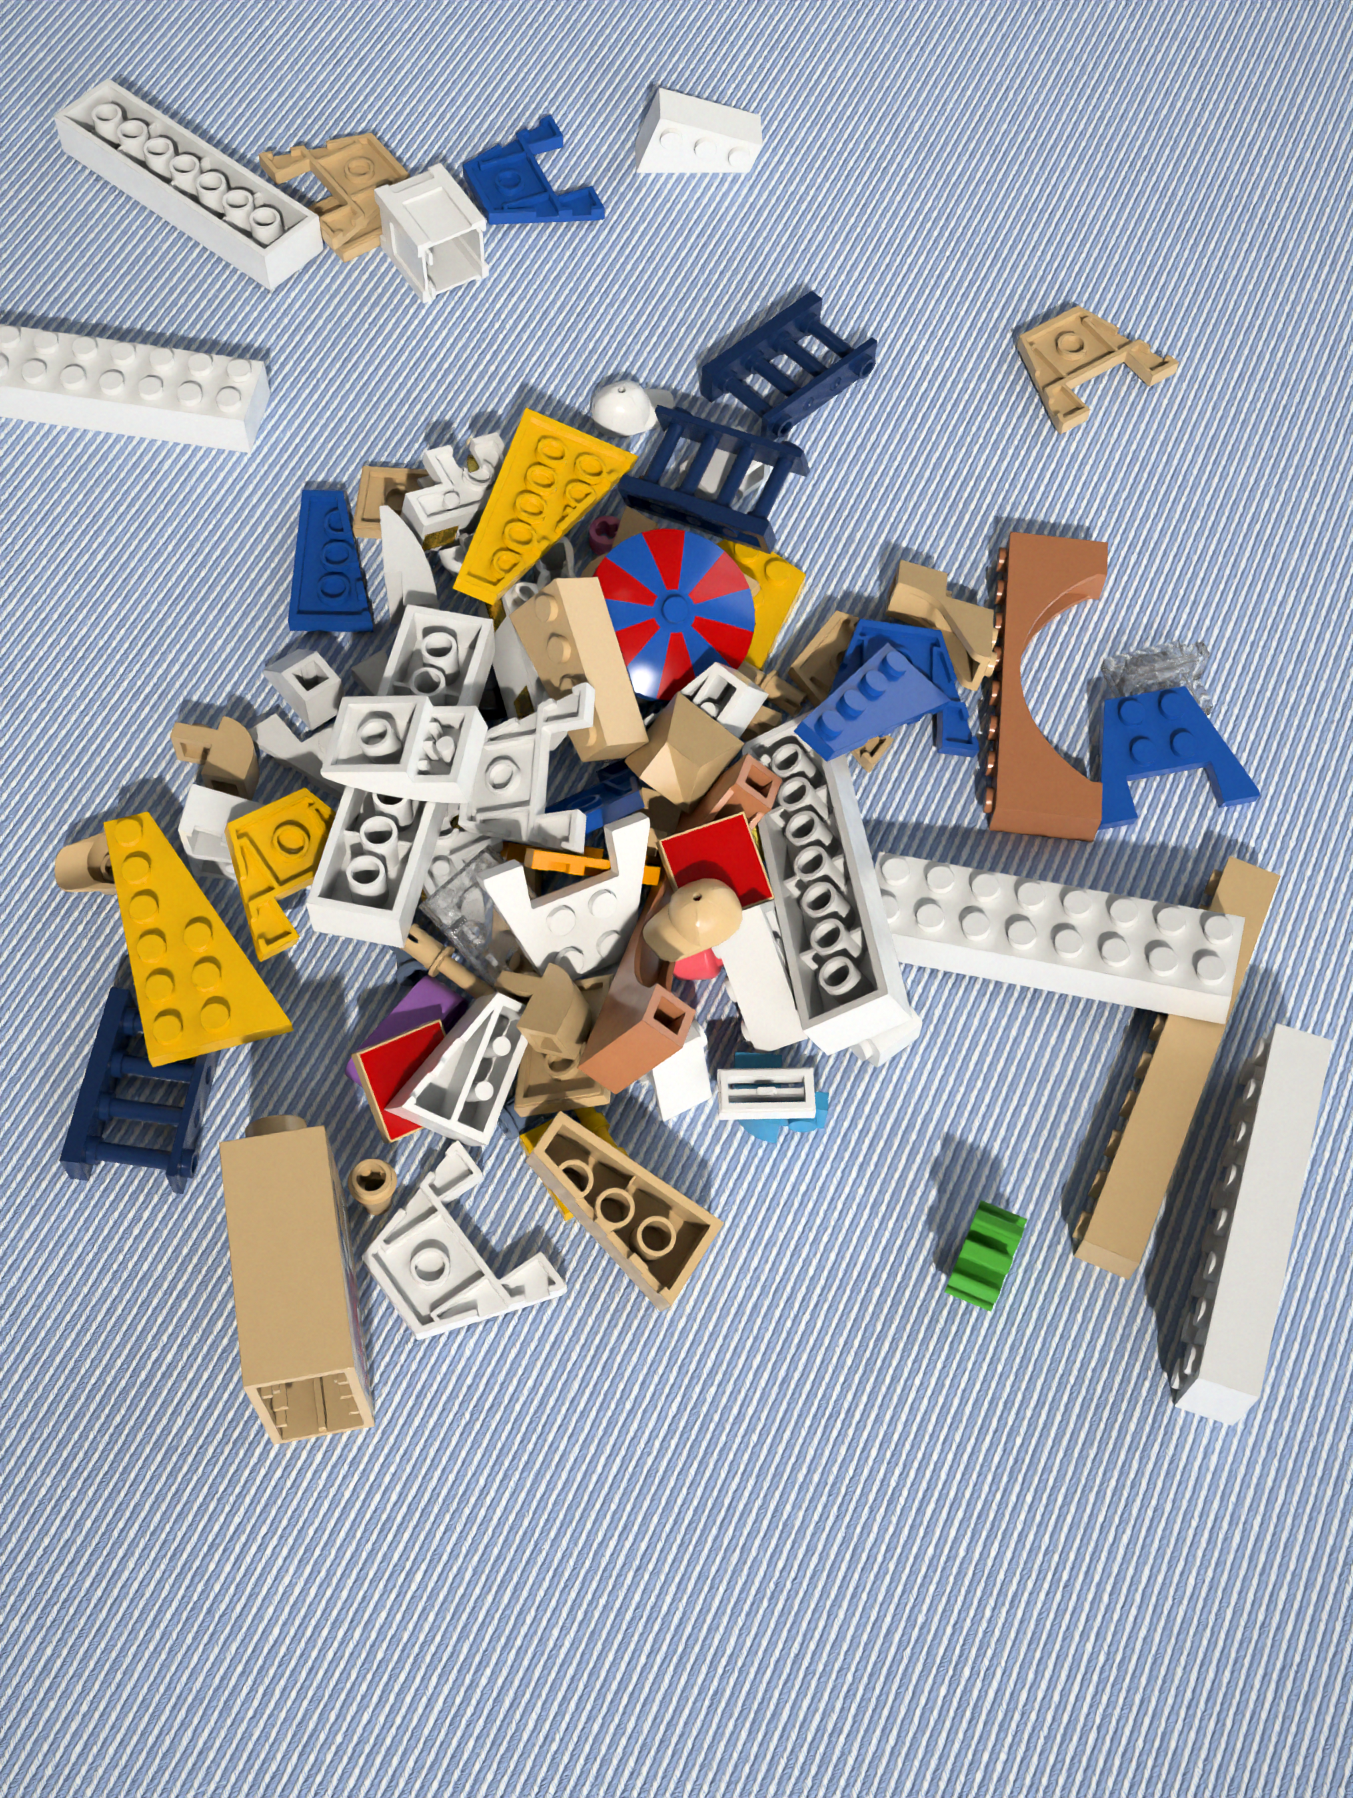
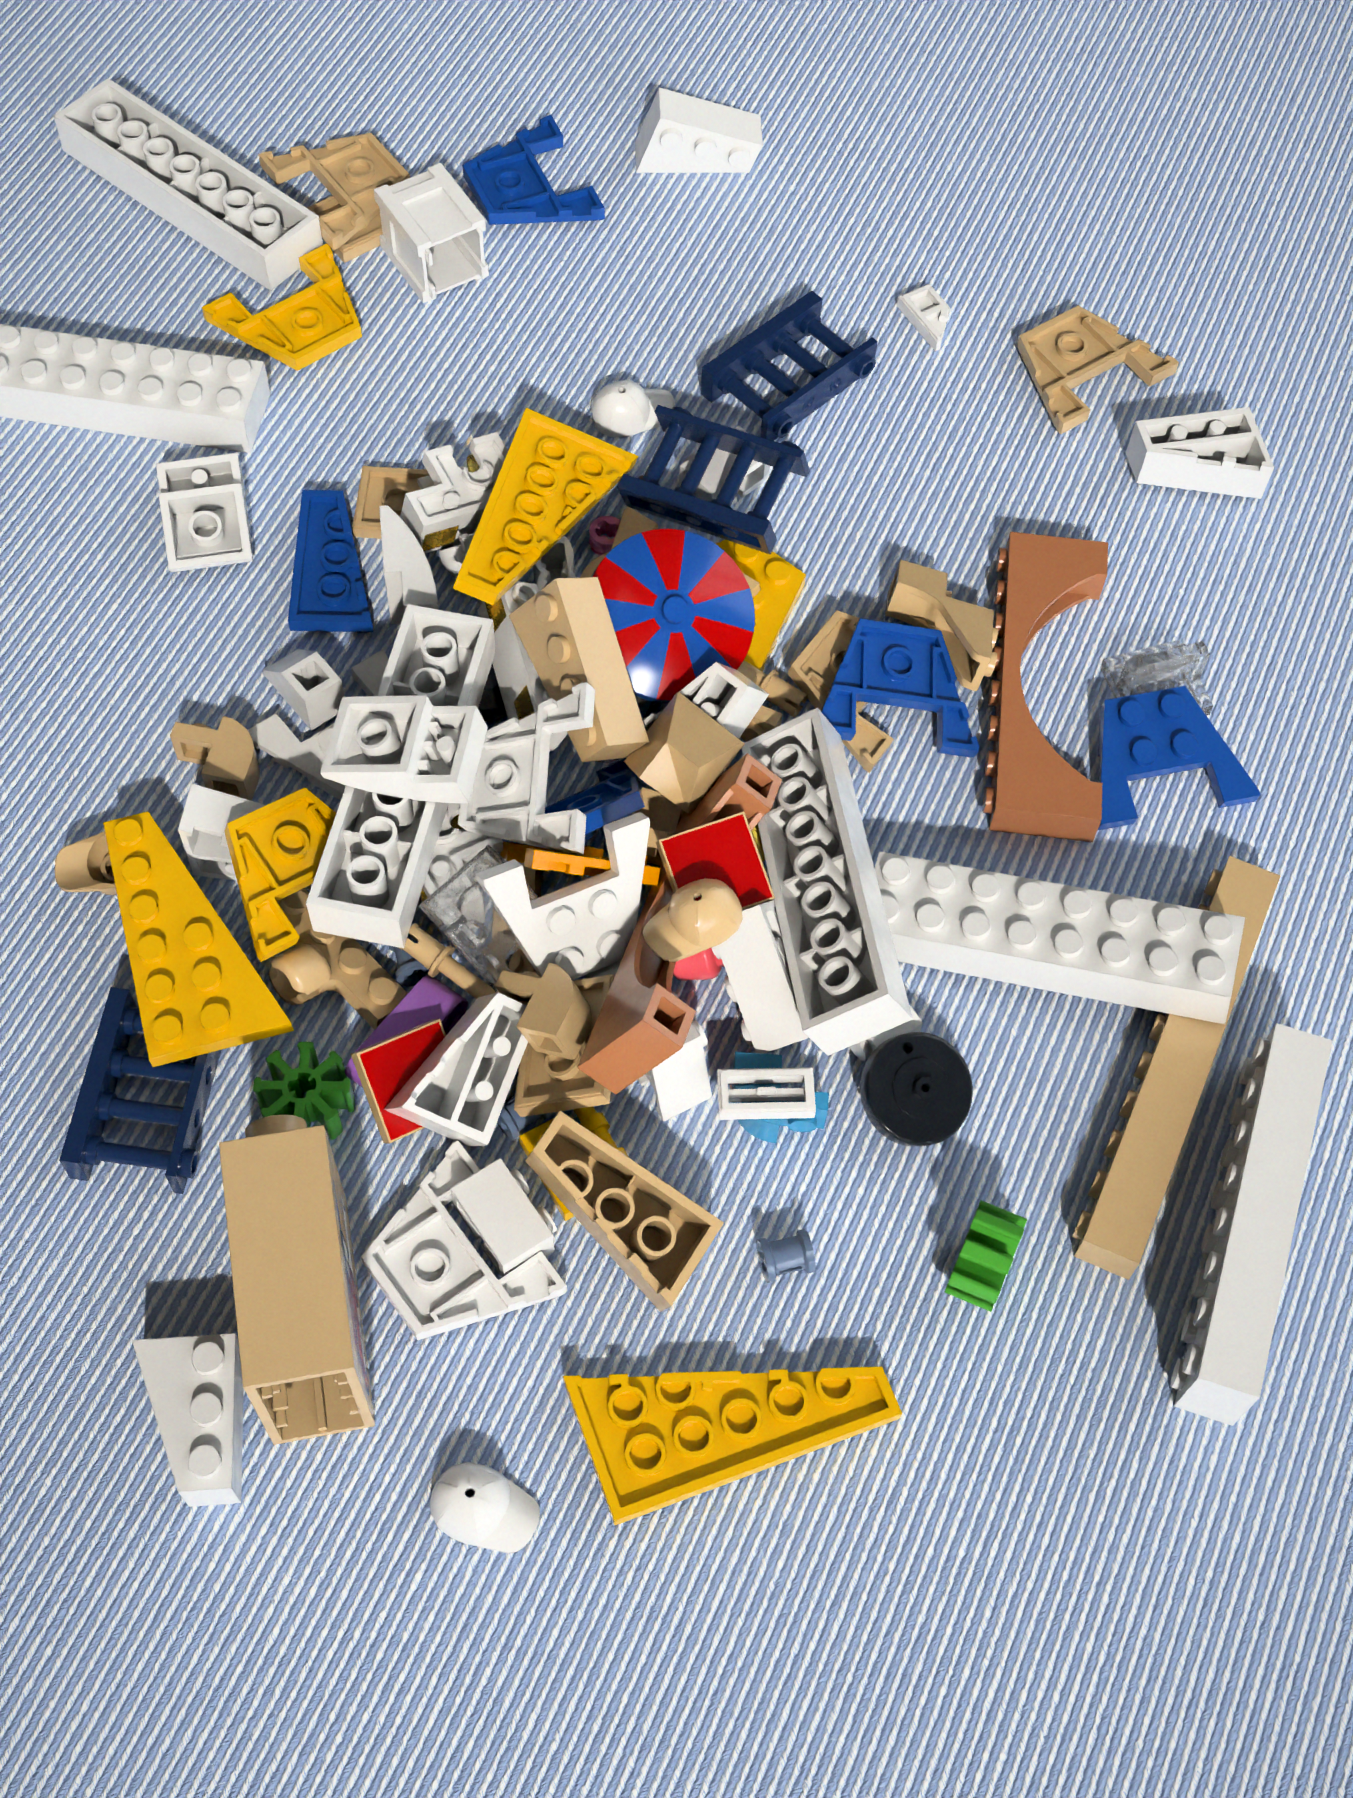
tan cone [348,1159,397,1216] -> none
wing [794,643,951,762] -> none
none -> white wedge [132,1333,244,1507]
none -> white slope [156,453,253,573]
none -> yellow wing [202,243,362,371]
none -> bright green gear [253,1042,355,1140]
none -> tan plate [268,888,408,1030]
none -> white cap [430,1462,540,1553]
none -> white piece [451,1158,557,1277]
none -> yellow wing [563,1366,902,1526]
none -> sand blue bush [757,1229,816,1283]
none -> black wheel [860,1032,973,1147]
none -> white tile [897,284,950,351]
none -> white wedge [1126,407,1274,499]

